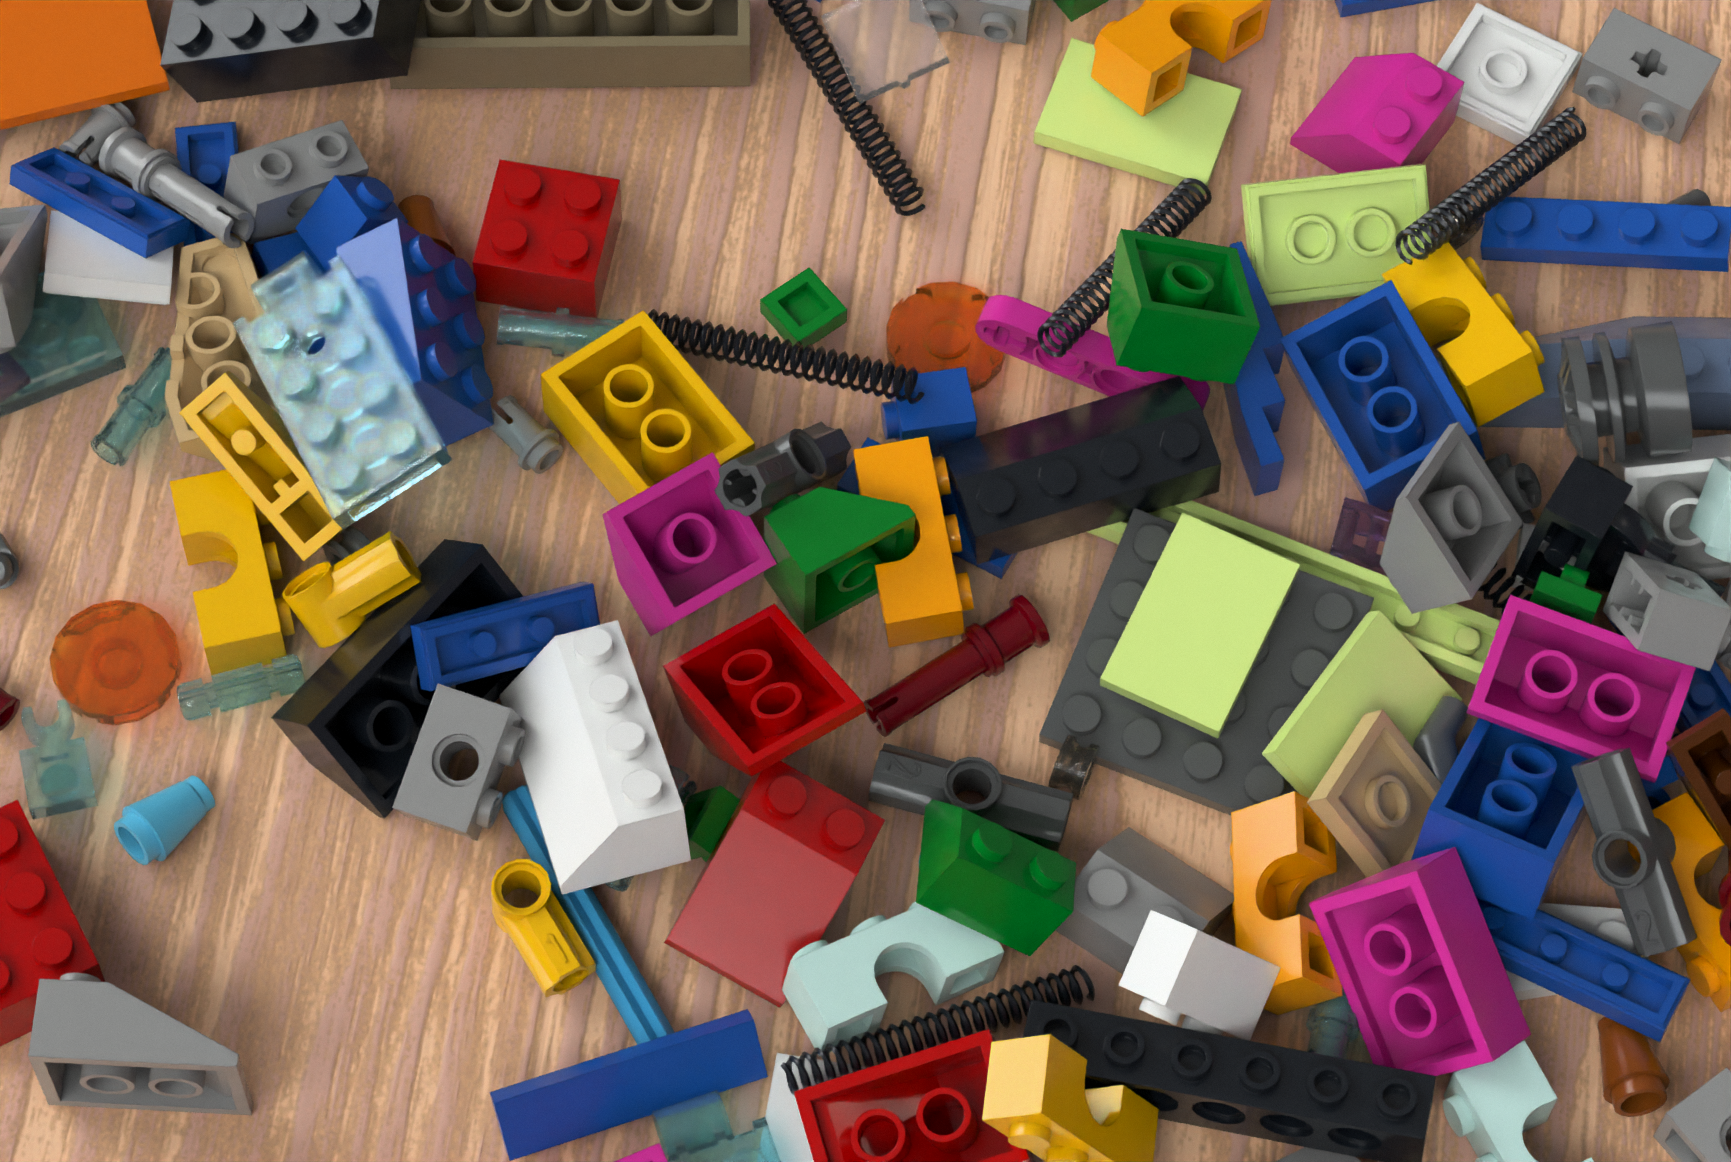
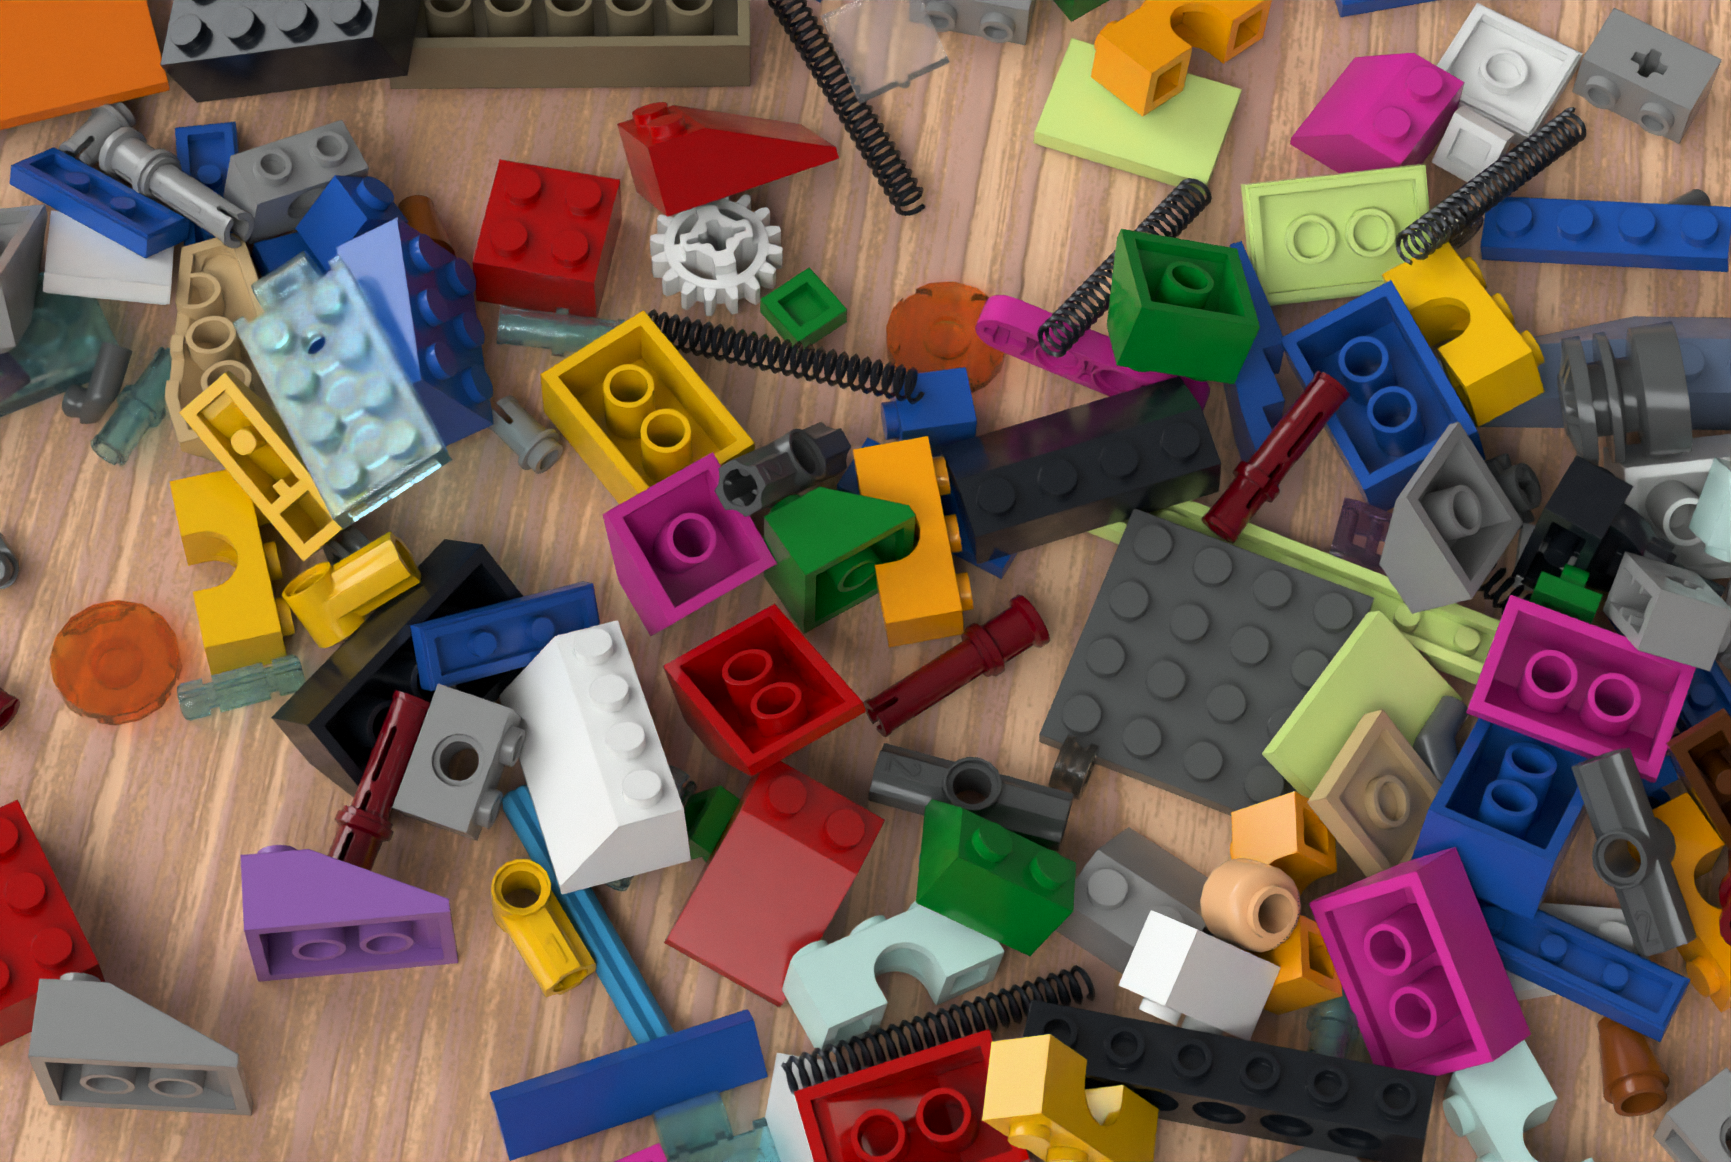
clear light blue plate [19,699,98,820] -> none
medium azure cone [114,775,215,865] -> none
yellowish green tile [1100,512,1300,738] -> none
none -> dark grey arm [62,341,132,424]
none -> medium lavender slope [240,845,458,982]
none -> dark red pin [327,691,430,871]
none -> red slope [617,102,839,217]
none -> white gear [650,194,783,316]
none -> light nougat head [1200,858,1301,952]
none -> dark red pin [1201,371,1350,544]
none -> white tile [1432,105,1515,188]

